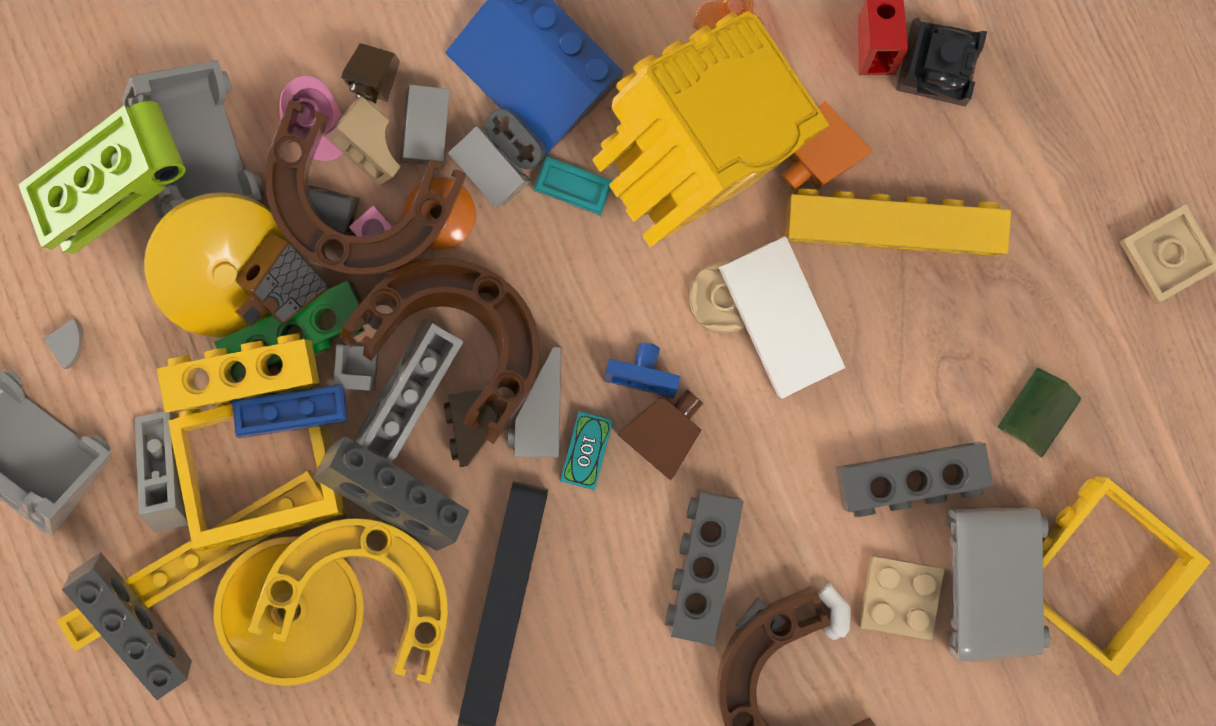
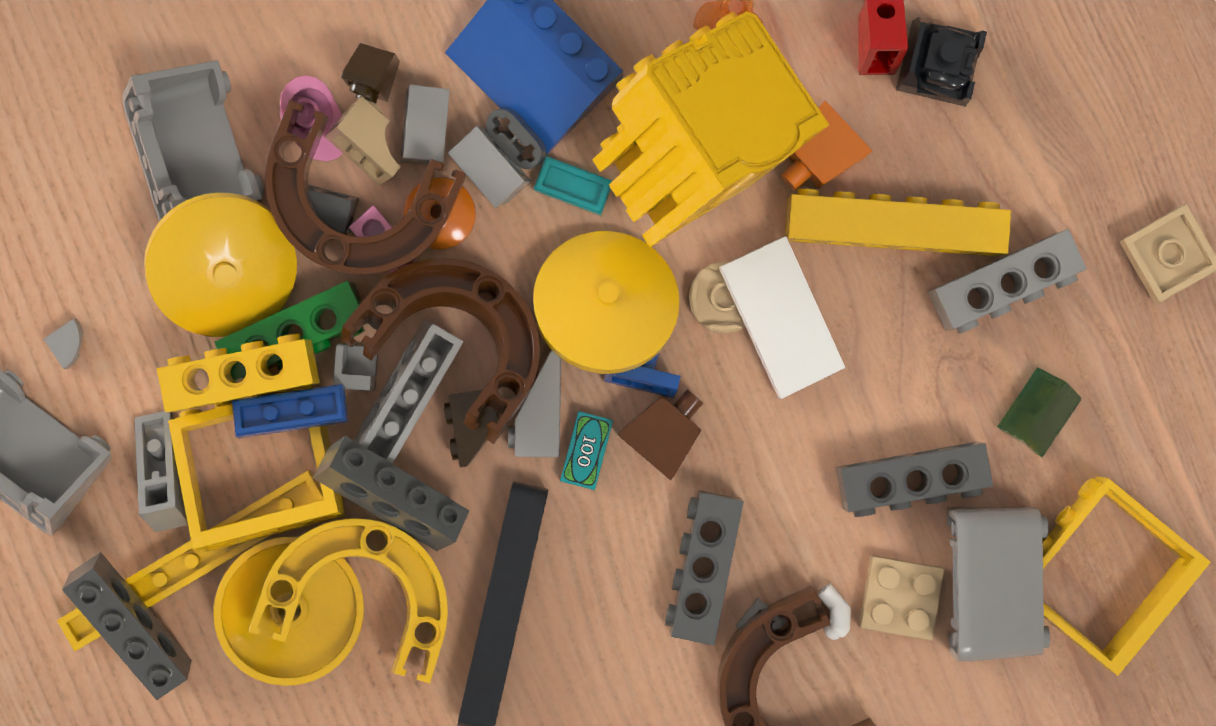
lime hinge [19,101,186,254] -> none
torso [235,232,329,327] -> none
none -> yellow dish [533,231,679,374]
none -> light grey brick [928,229,1087,334]

